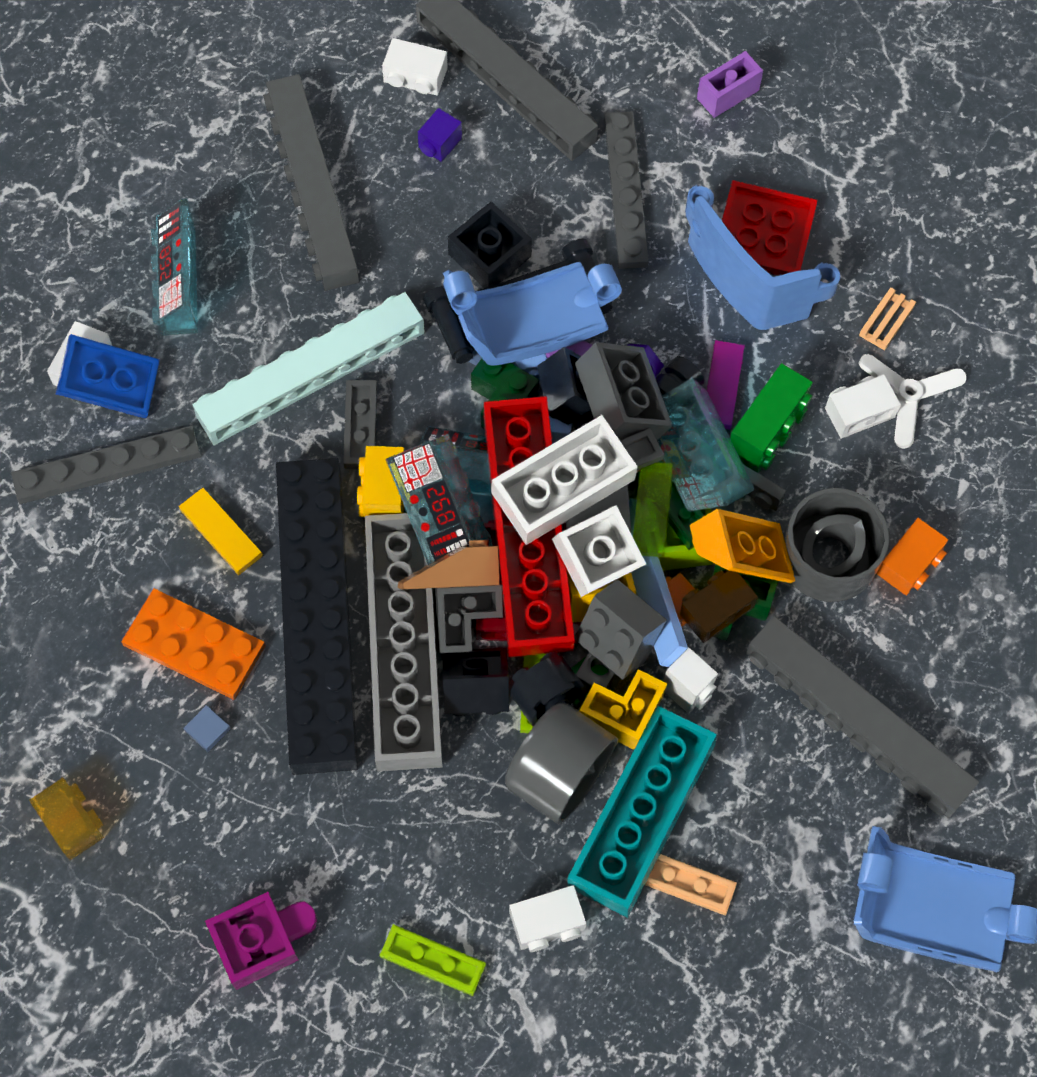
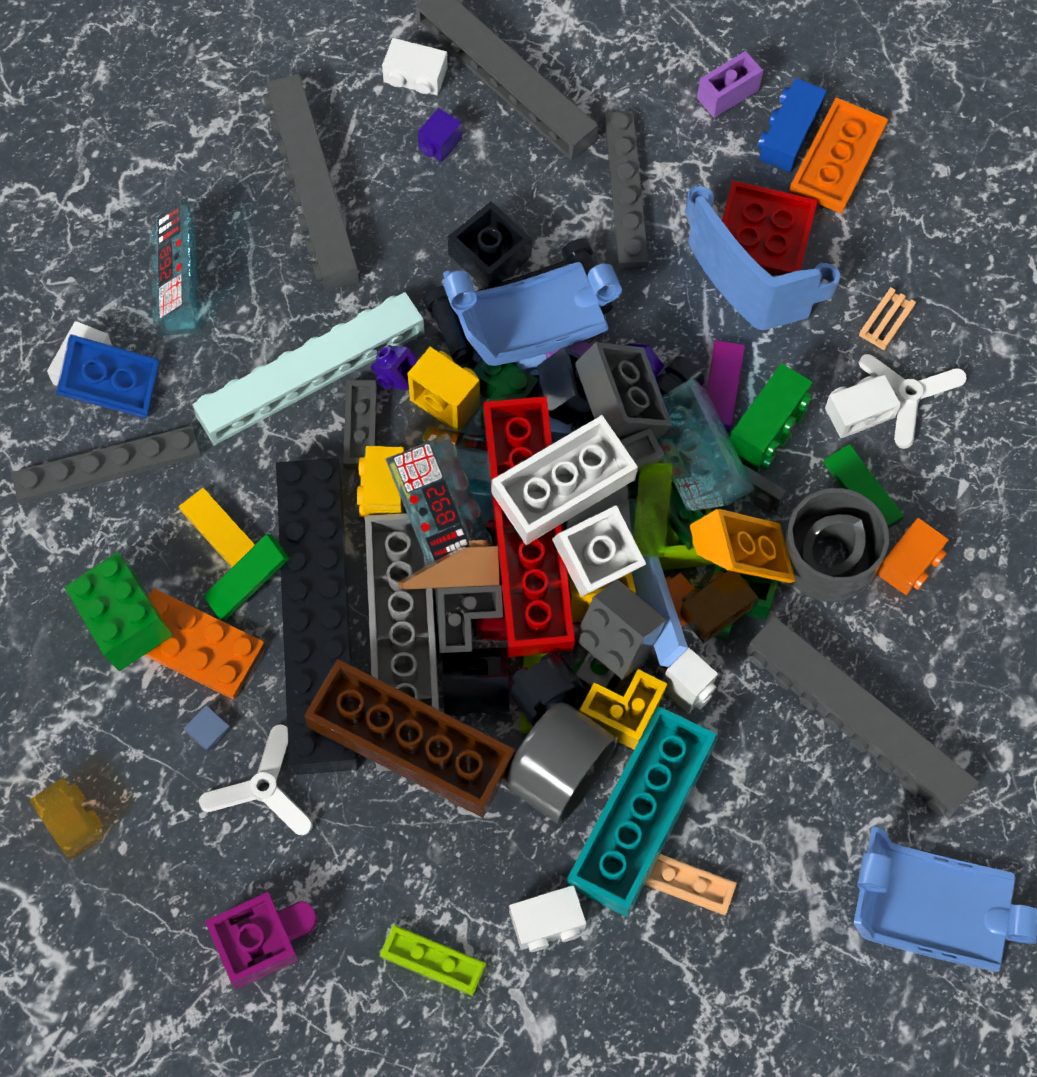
none -> green brick [64,552,173,672]
none -> white piece [199,725,313,835]
none -> green tile [203,534,290,620]
none -> reddish brown brick [304,659,515,818]
none -> dark purple brick [370,345,418,390]
none -> yellow brick [407,347,480,432]
none -> blue brick [757,78,827,173]
none -> orange plate [789,97,889,214]
none -> green tile [823,444,904,529]

